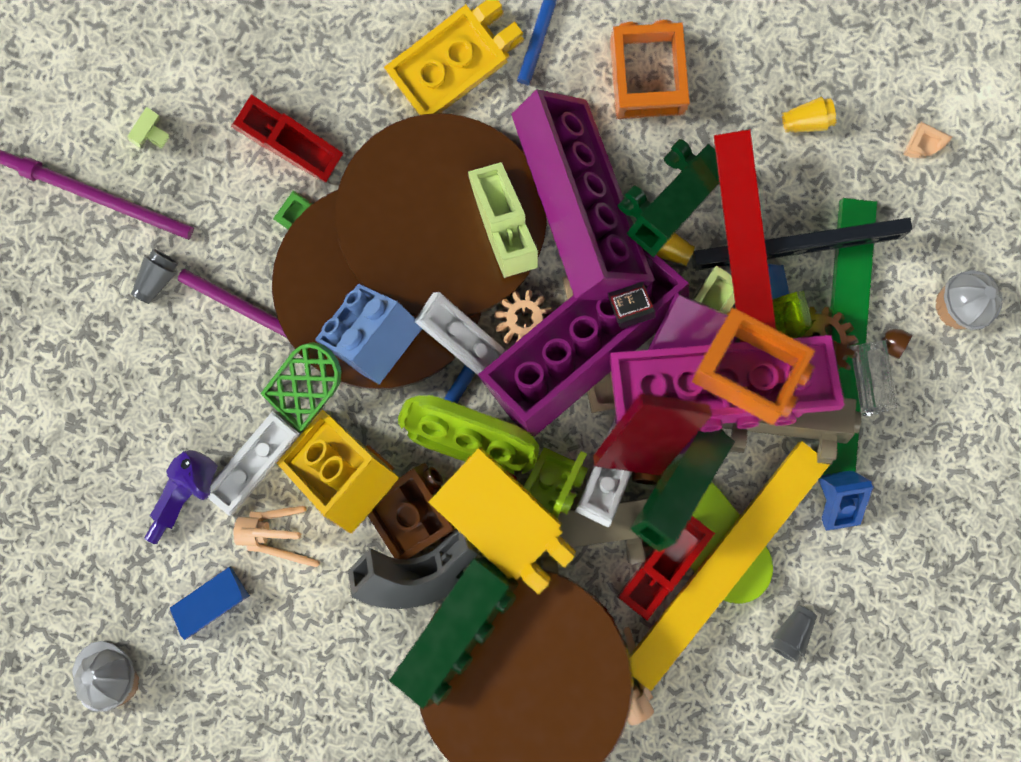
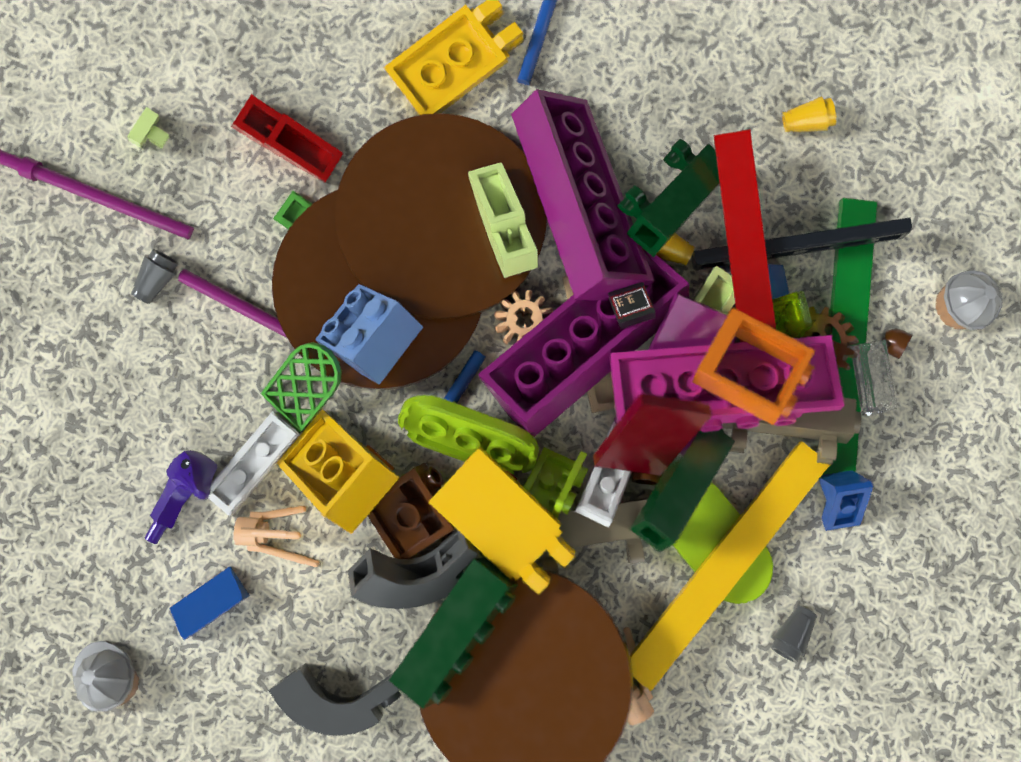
white tile [414,292,506,376] -> none
orange window [610,20,690,119] -> none
red slope [616,516,715,621] -> none
light nougat tile [903,122,952,158] -> none
none -> dark grey arch [268,663,401,736]

